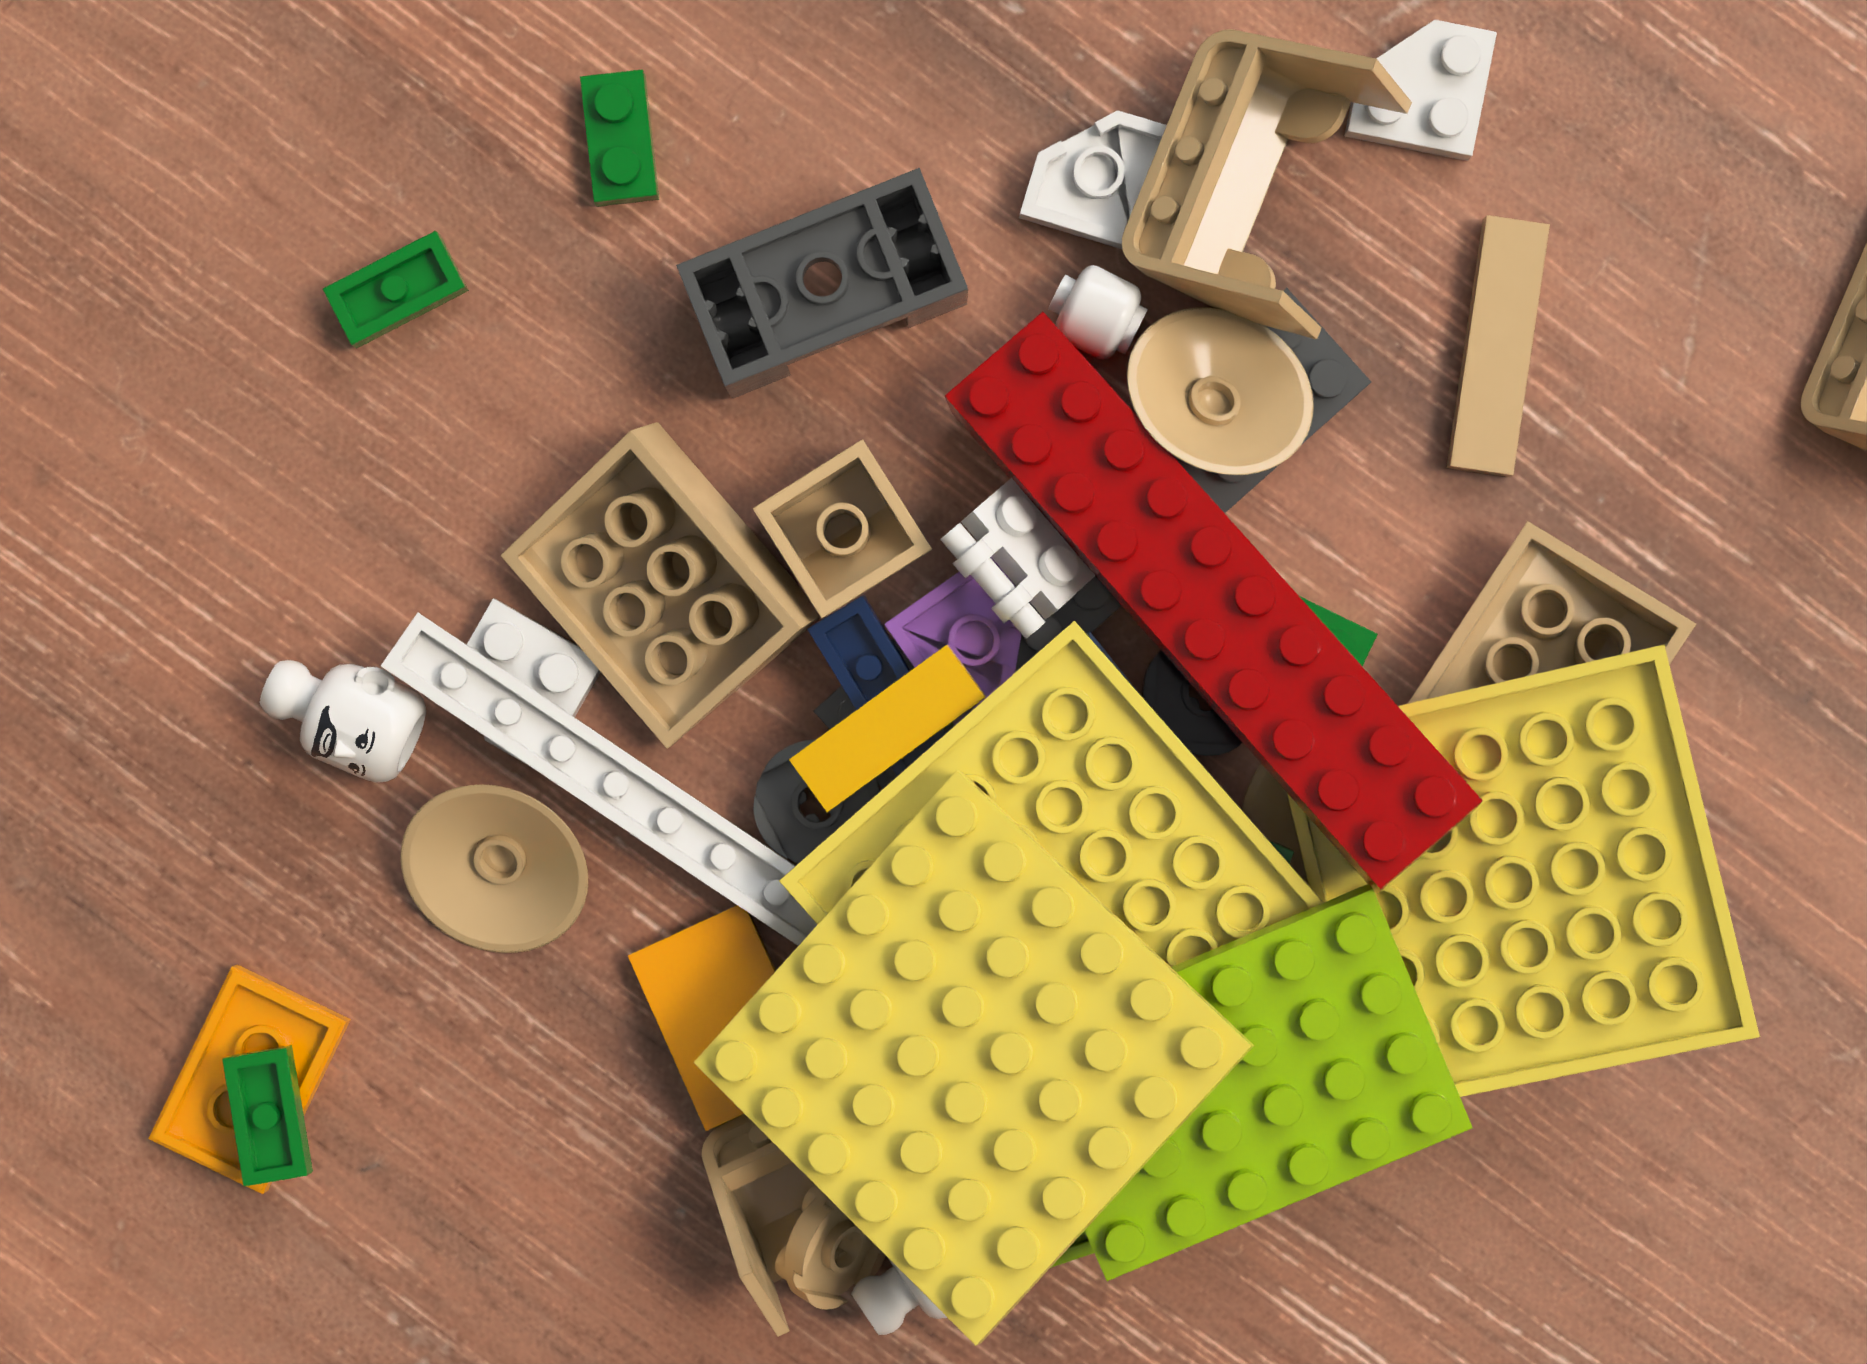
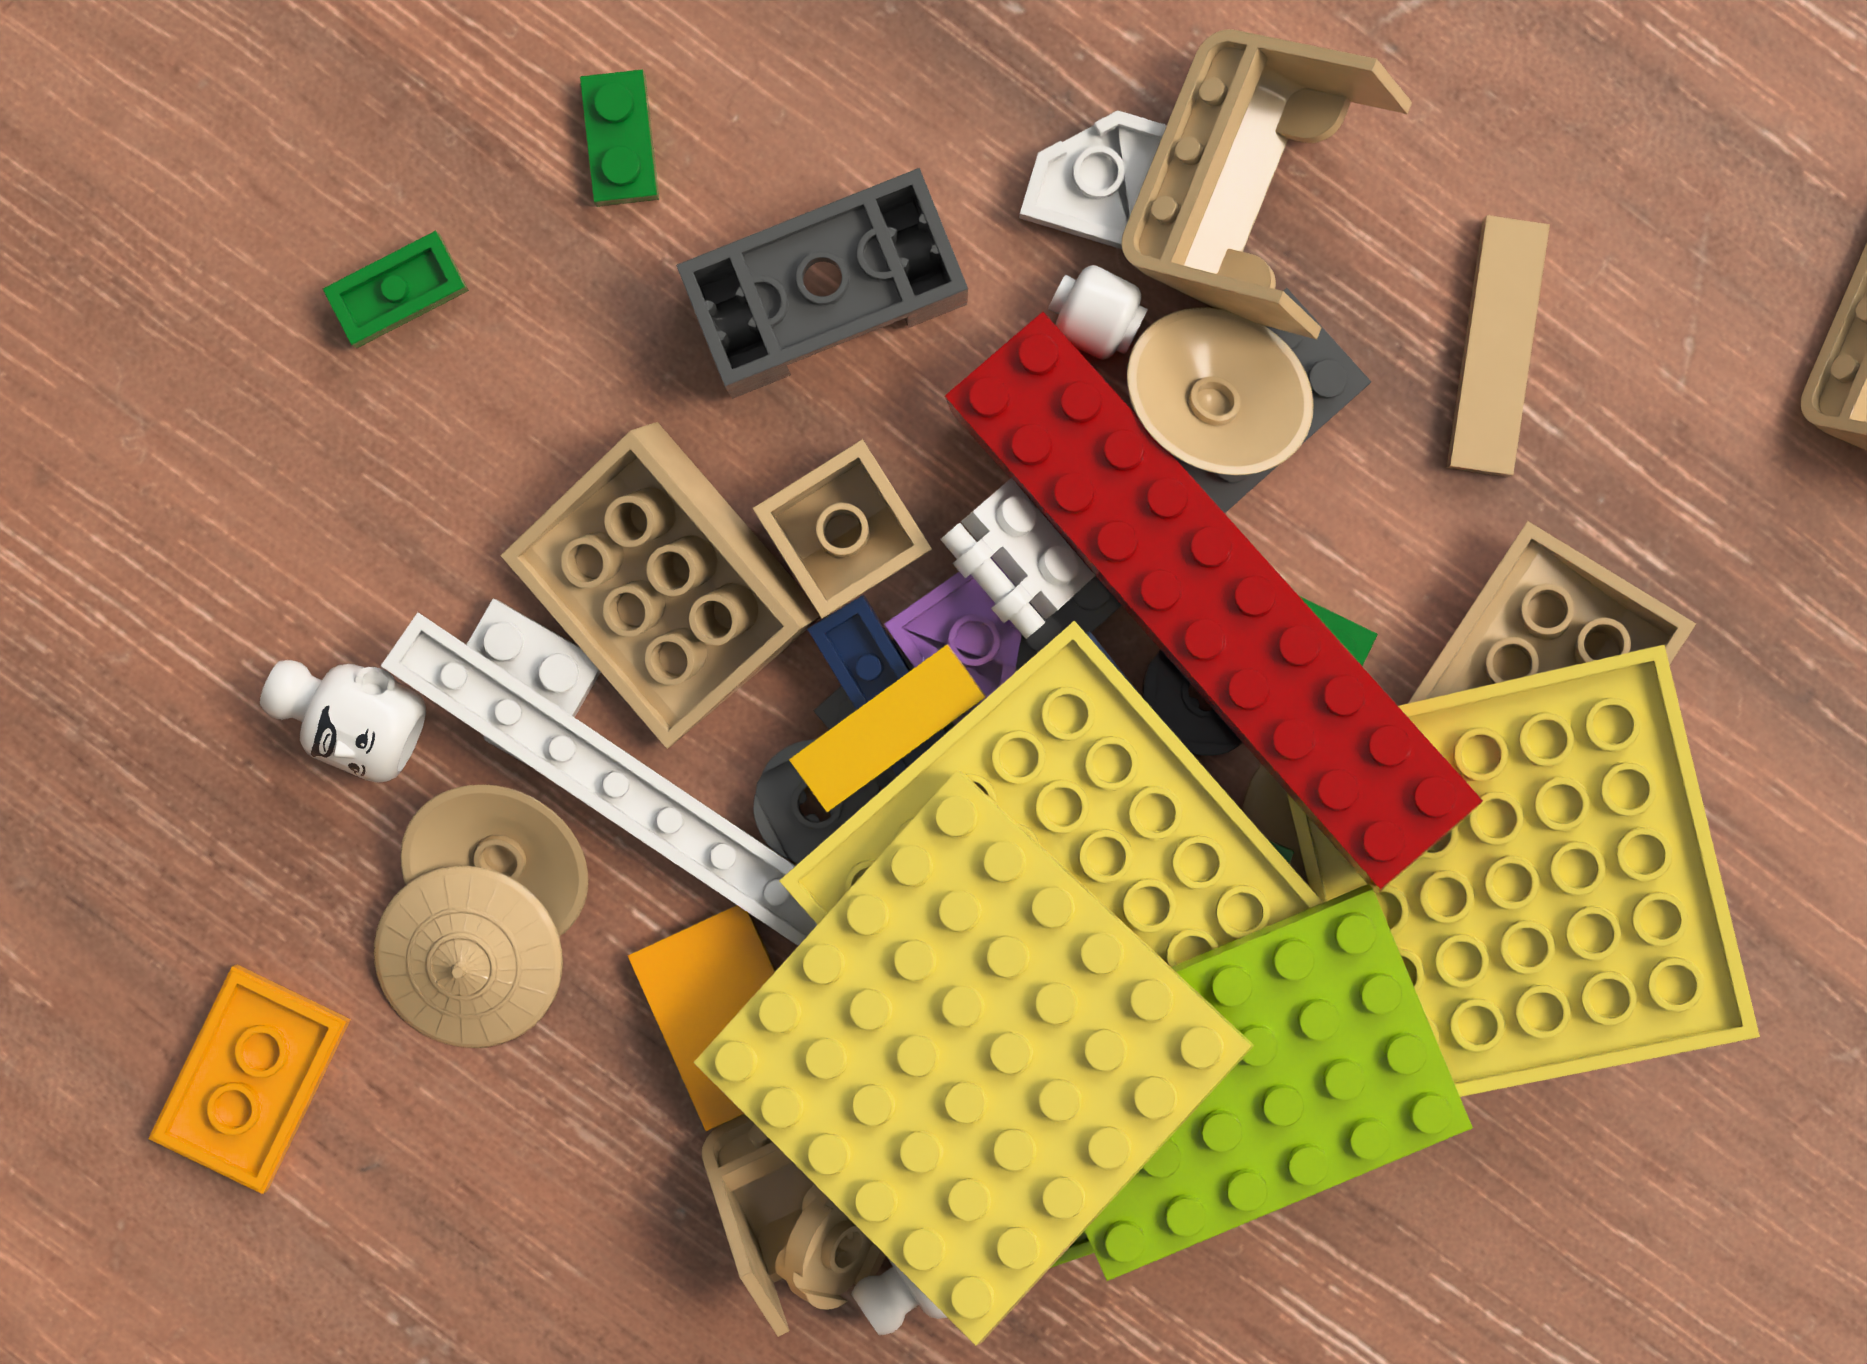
green plate [222,1045,313,1187] -> none
white plate [1344,20,1497,161] -> none
none -> tan hat [374,866,563,1048]

